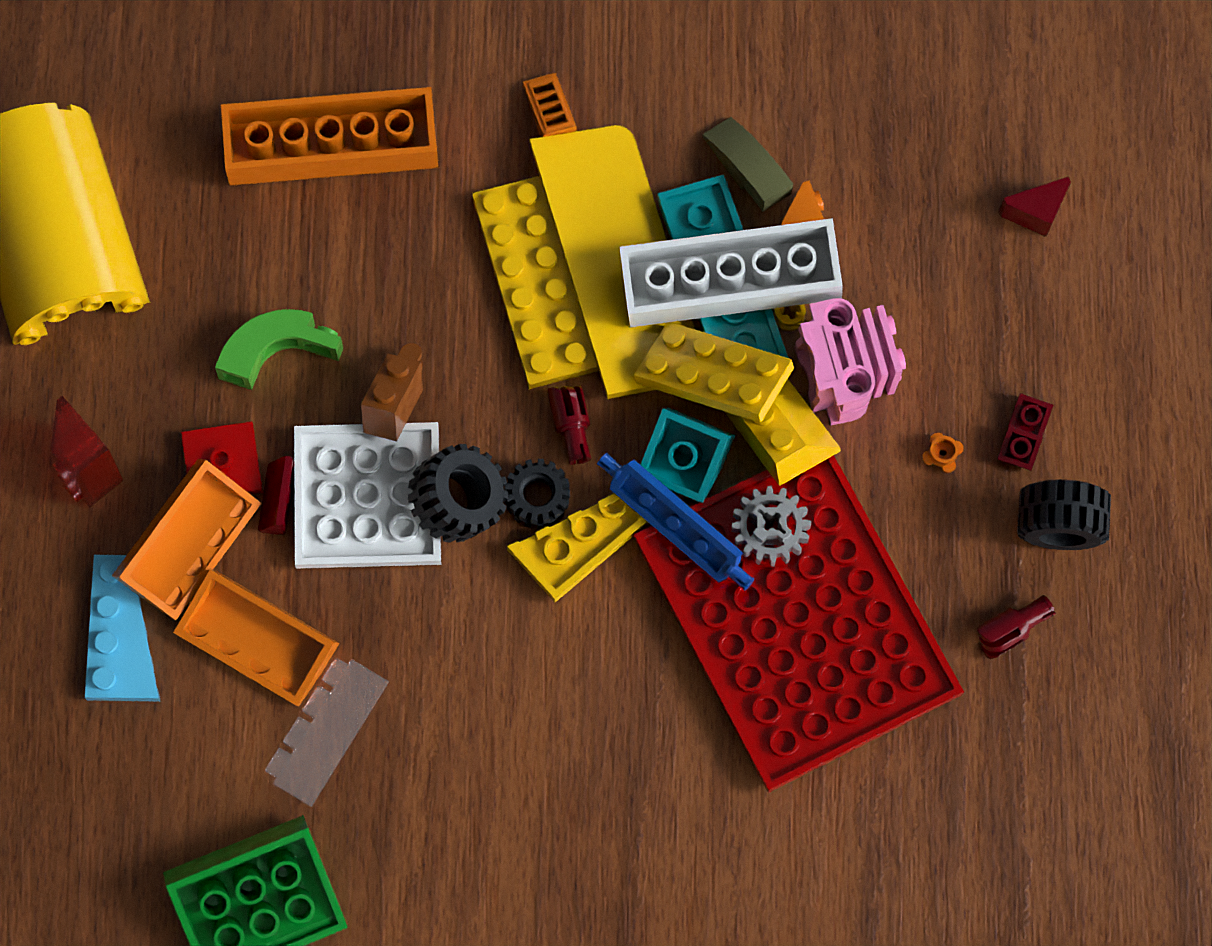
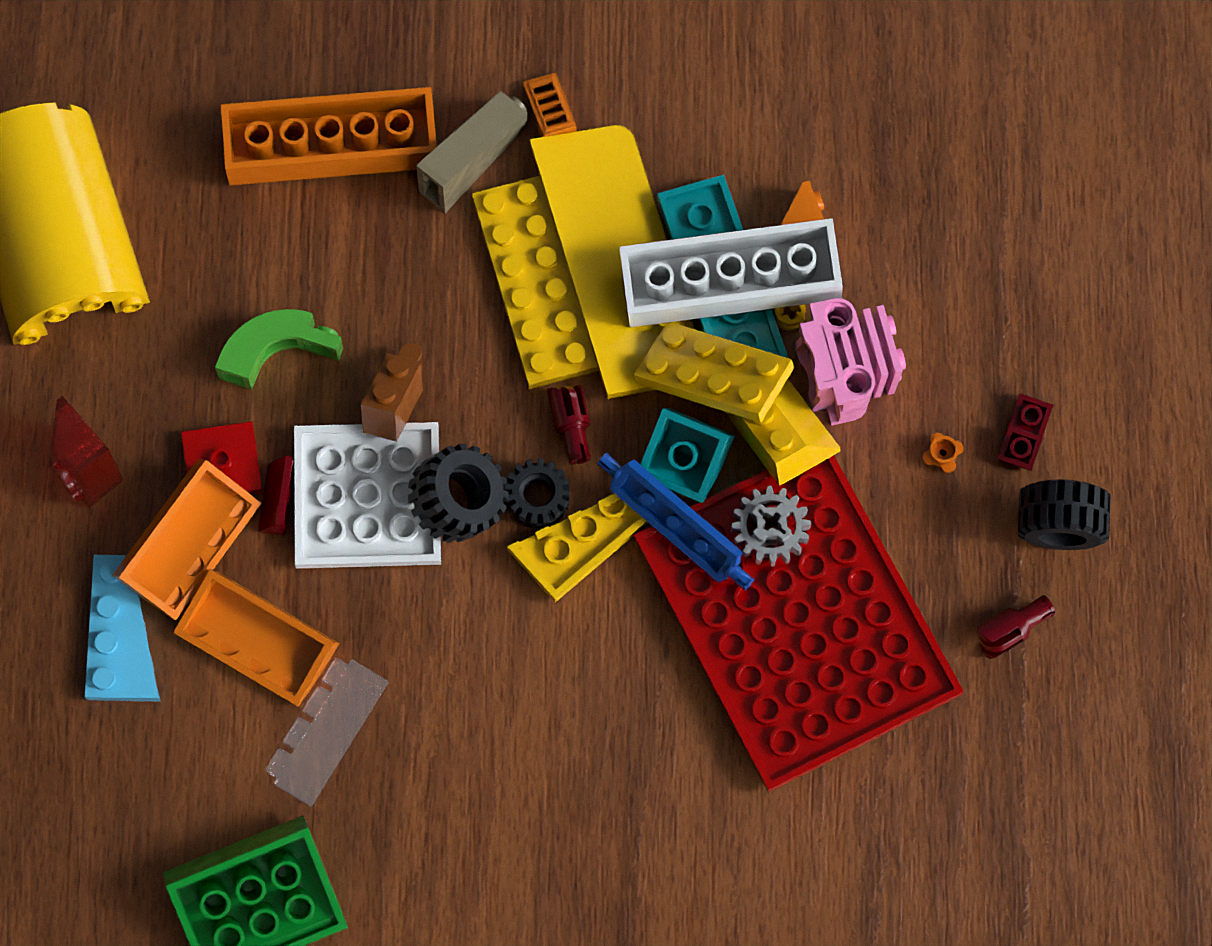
olive slope [702,117,793,212] -> none
dark red slope [999,177,1071,237] -> none
none -> dark tan slope [416,91,527,213]

